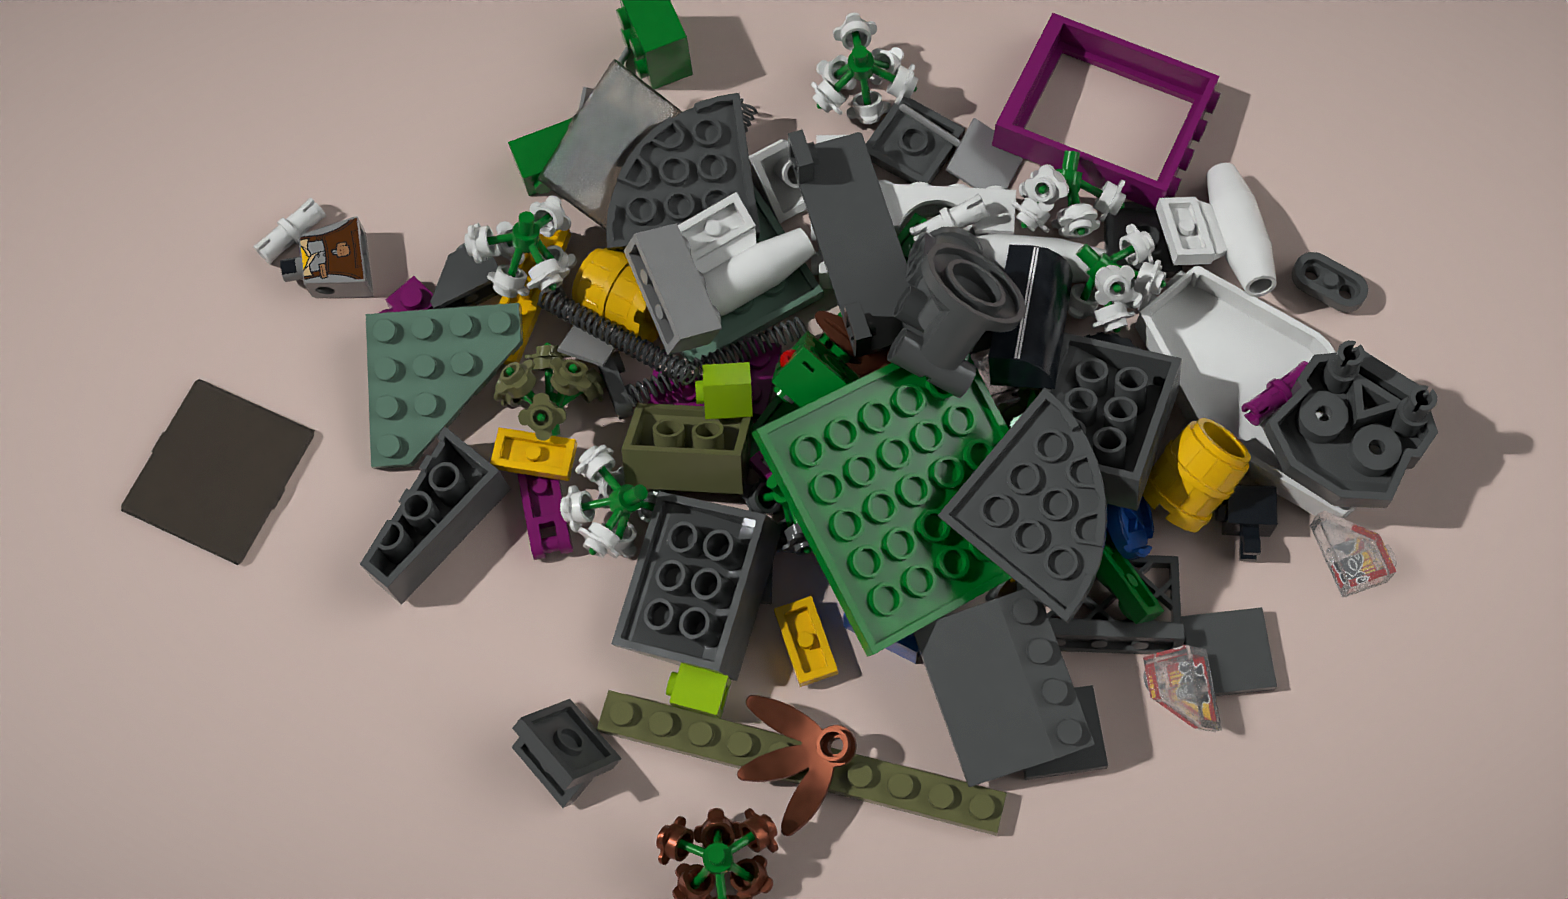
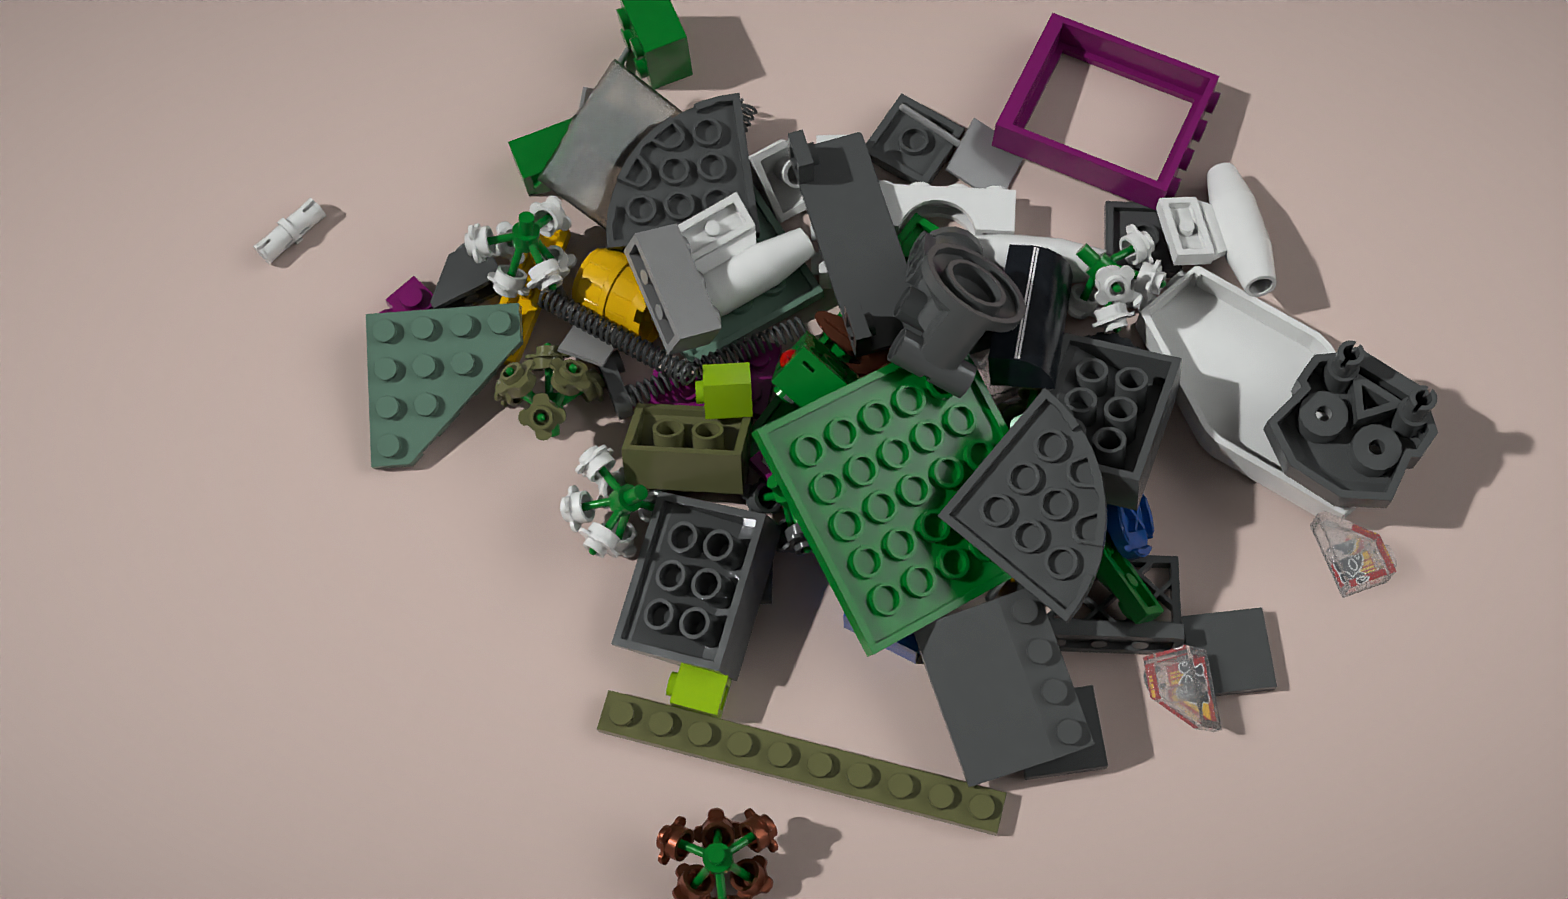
clear smoke piece [121,379,315,565] -> none
torso [280,217,374,298] -> none
dark grey wedge [360,426,511,605] -> none
yellow plate [490,427,578,481] -> none
dark grey bracket [512,699,622,808] -> none
magenta plate [517,473,573,560] -> none
copper plant [737,695,857,836] -> none
yellow plate [774,596,838,687] -> none
white plant [811,13,918,124] -> none
white pin [910,194,990,241] -> none
white plant [1012,150,1126,238] -> none
yellow piece [1142,418,1251,533] -> none
black brick [1215,485,1278,562] -> none
magenta pin [1241,361,1308,426] -> none
dark grey plate [1292,252,1368,313] -> none

